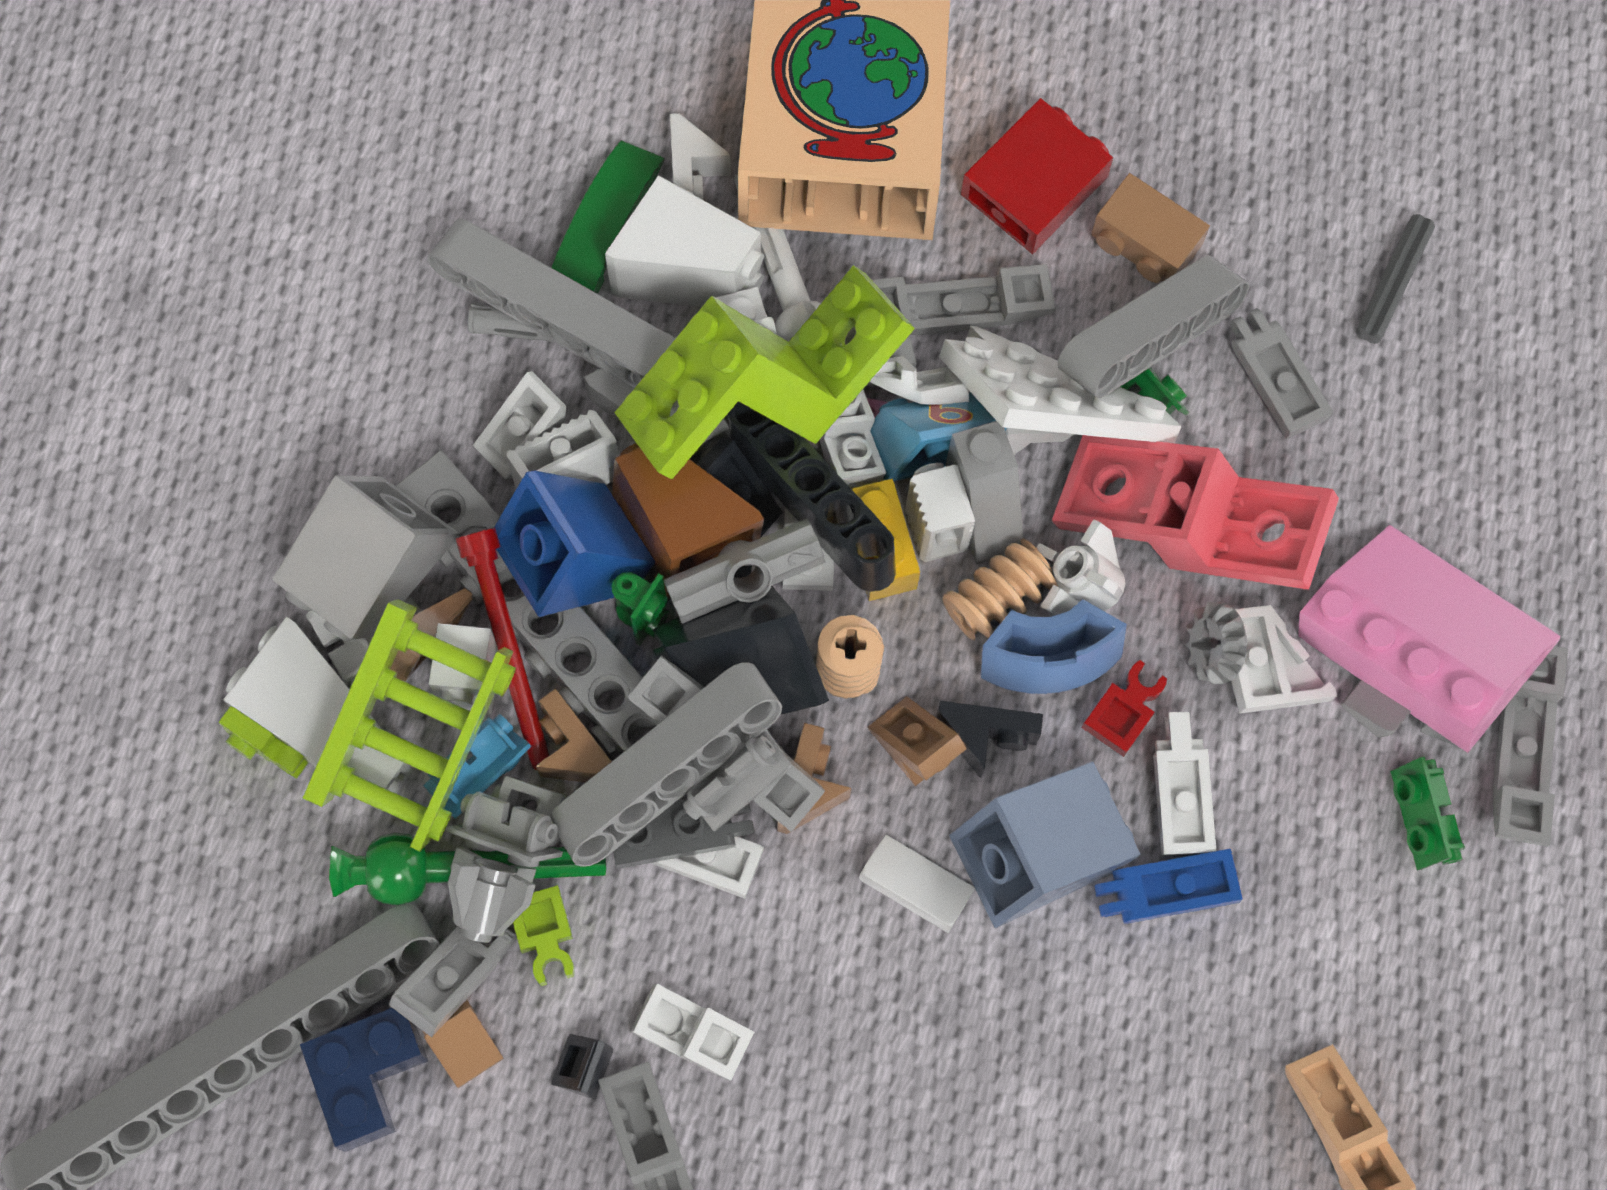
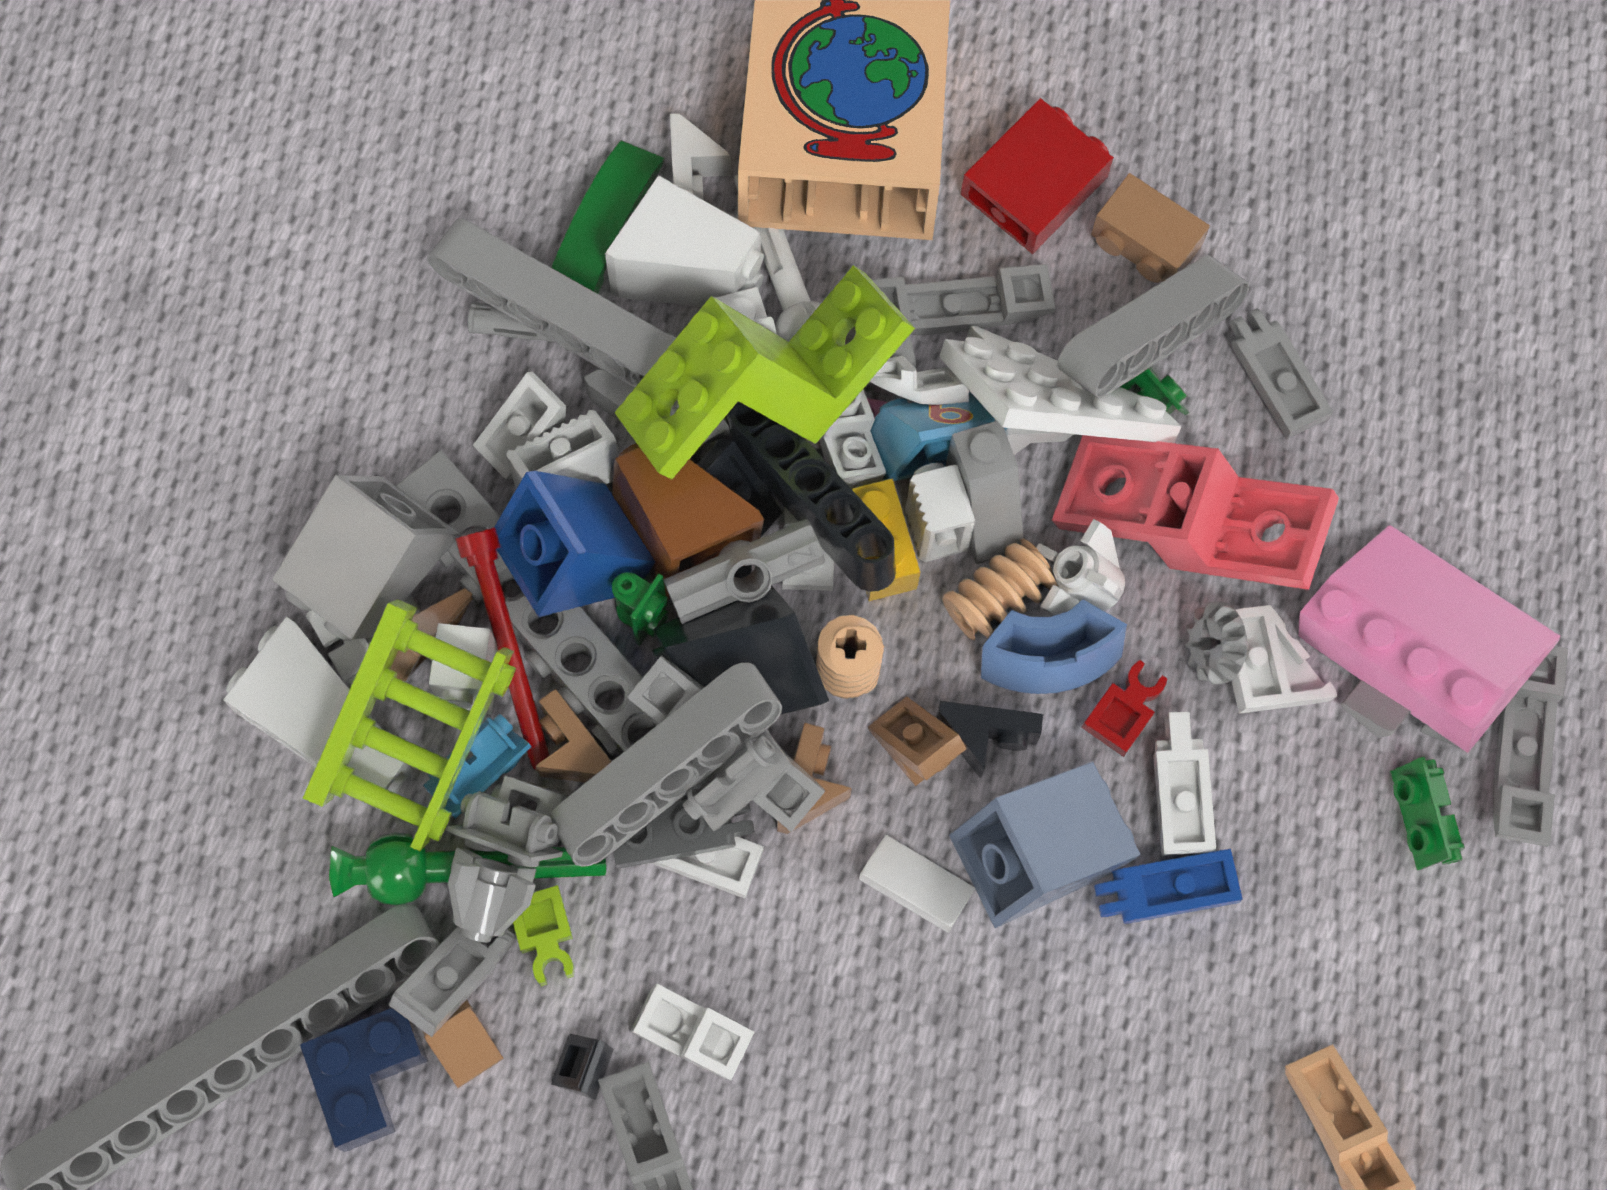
lime plate [218,706,309,779] -> none
dark grey axle [1356,214,1435,344] -> none

